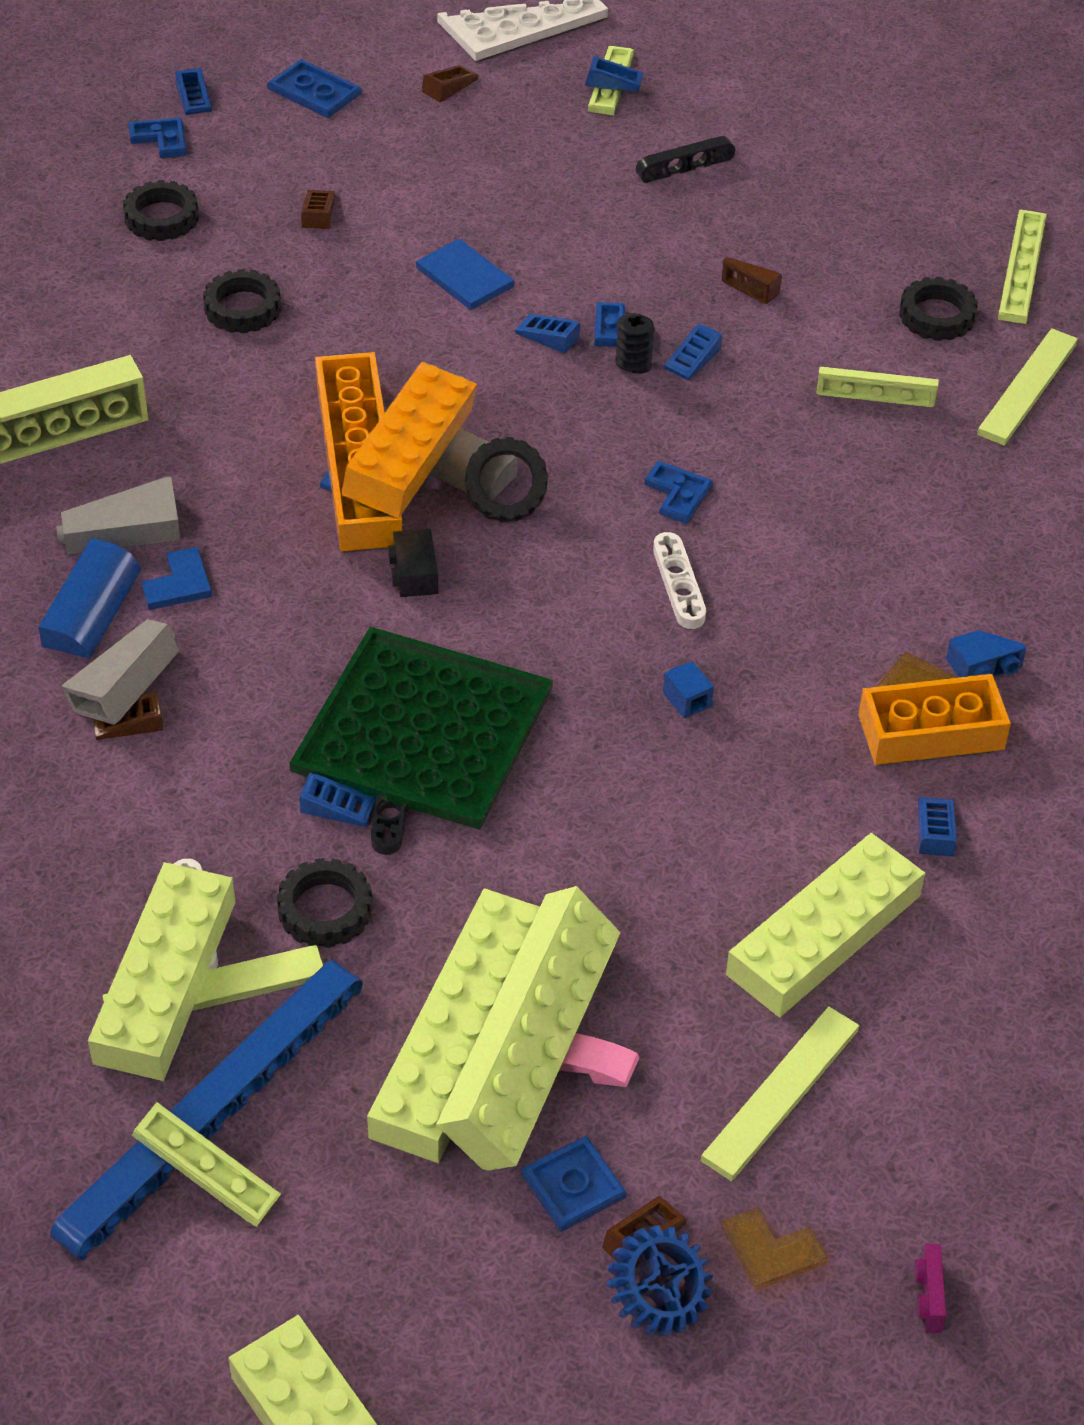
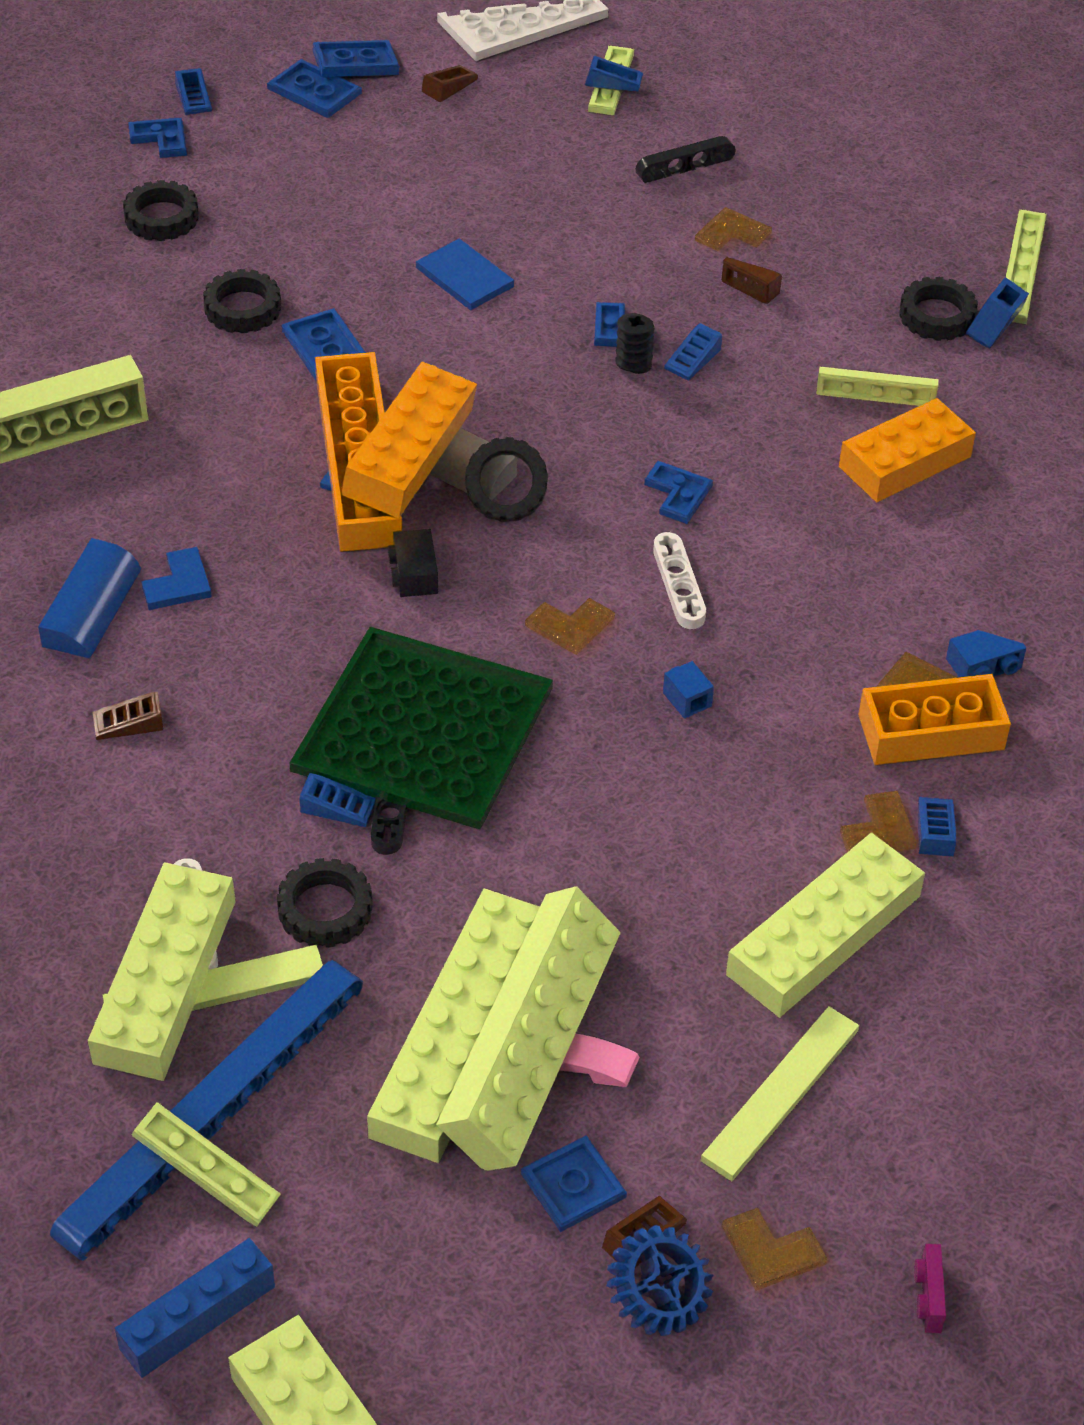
light grey slope [56,477,180,554] -> none
light grey slope [61,619,179,725] -> none
reddish brown slope [301,190,335,229] -> none
blue slope [515,314,580,353] -> none
yellowish green tile [977,328,1078,446] -> none
none -> blue brick [115,1237,275,1378]
none -> blue tile [281,308,366,382]
none -> blue tile [313,40,400,77]
none -> clear yellow tile [525,598,615,655]
none -> clear yellow tile [695,207,772,251]
none -> light orange brick [839,398,976,503]
none -> clear yellow tile [840,790,917,852]
none -> blue slope [966,277,1029,349]

